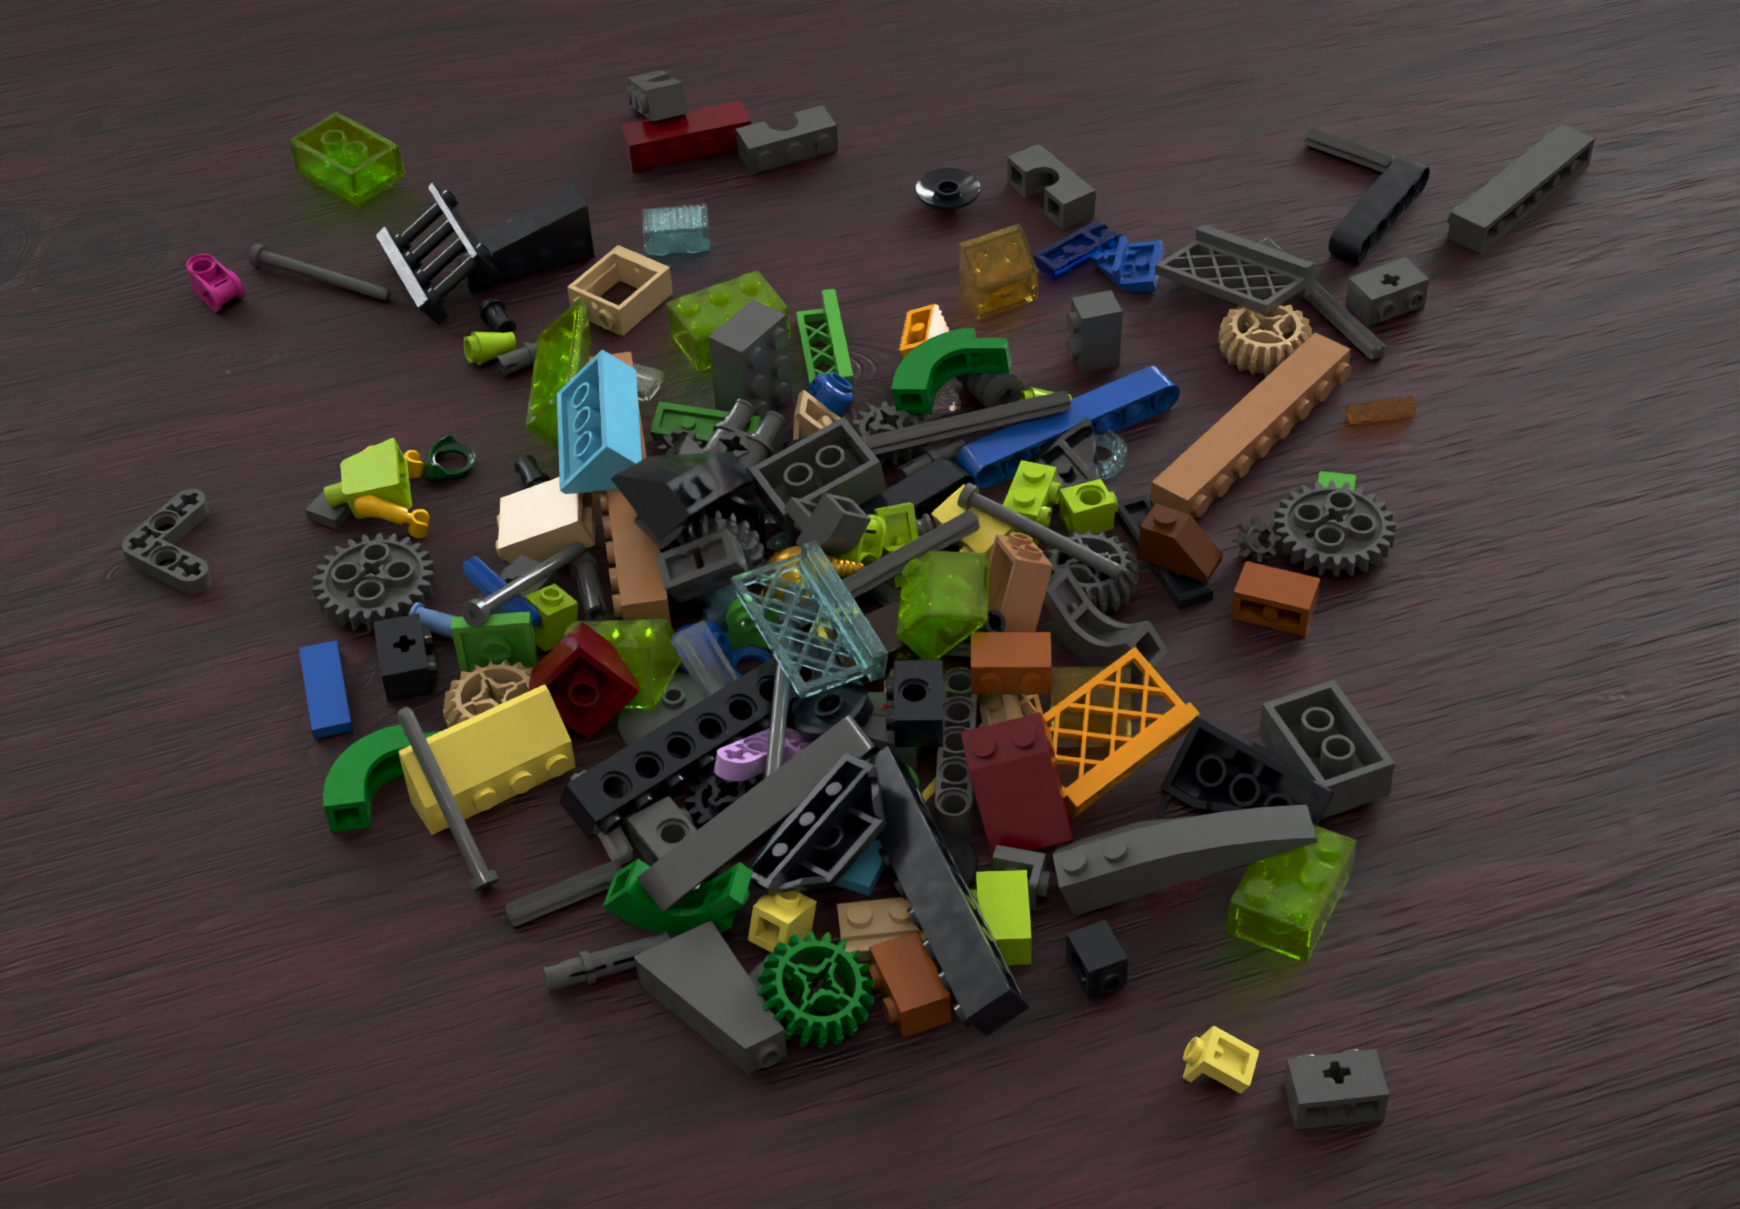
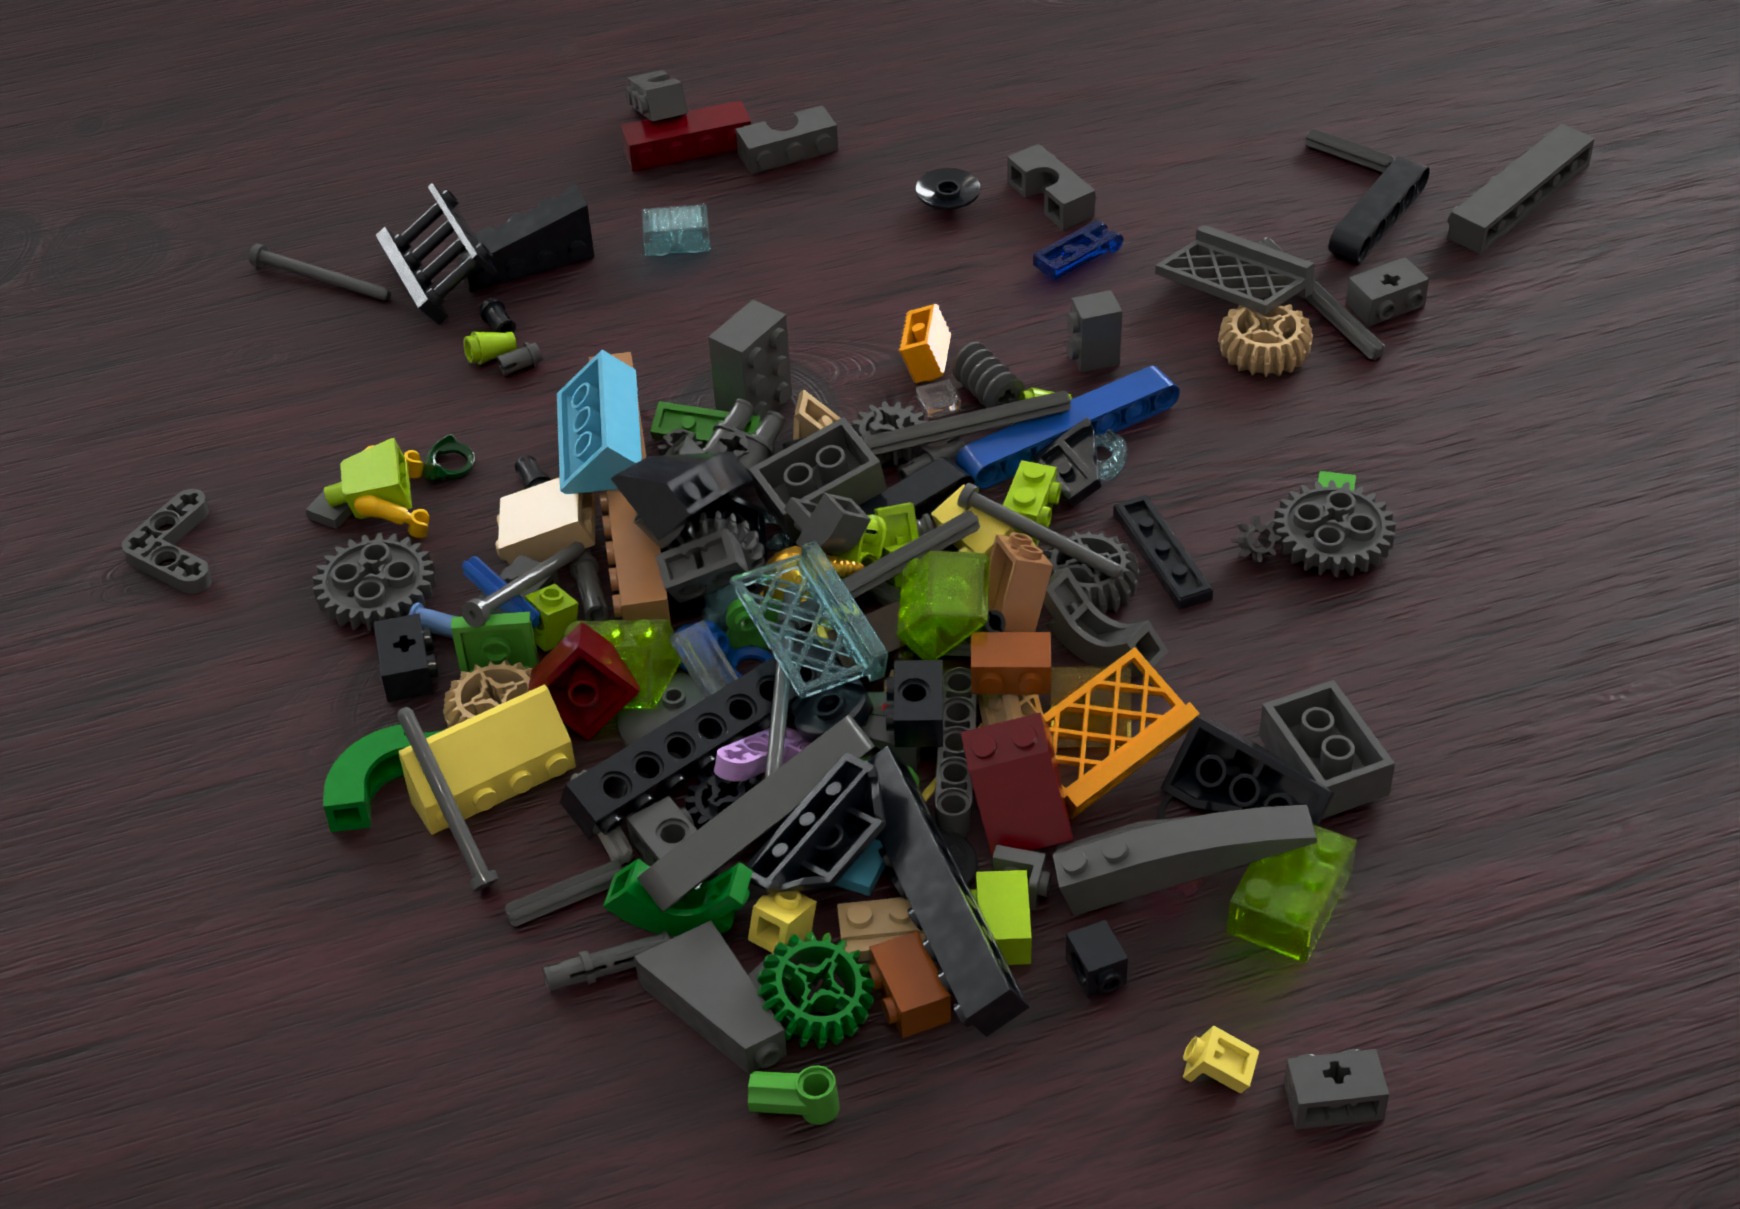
dark pink piece [186,254,245,312] -> none
clear neon green brick [288,111,405,206] -> none
blue tile [299,640,353,739] -> none
clear neon green slope [525,297,591,449] -> none
tan window [567,245,673,336] -> none
clear tile [633,363,665,403] -> none
clear neon green brick [666,270,790,372] -> none
bright green fence [796,289,855,402] -> none
blue head [805,372,854,418] -> none
green arch [891,328,1012,414] -> none
clear yellow slope [959,224,1038,319] -> none
lime brick [1059,479,1119,536] -> none
blue slope [1090,235,1164,292] -> none
reddish brown slope [1138,503,1223,583] -> none
medium nougat brick [1150,332,1351,519] -> none
dark orange brick [1231,561,1320,636] -> none
clear orange axle [1346,396,1417,425] -> none
none -> bright green piece [748,1065,840,1125]

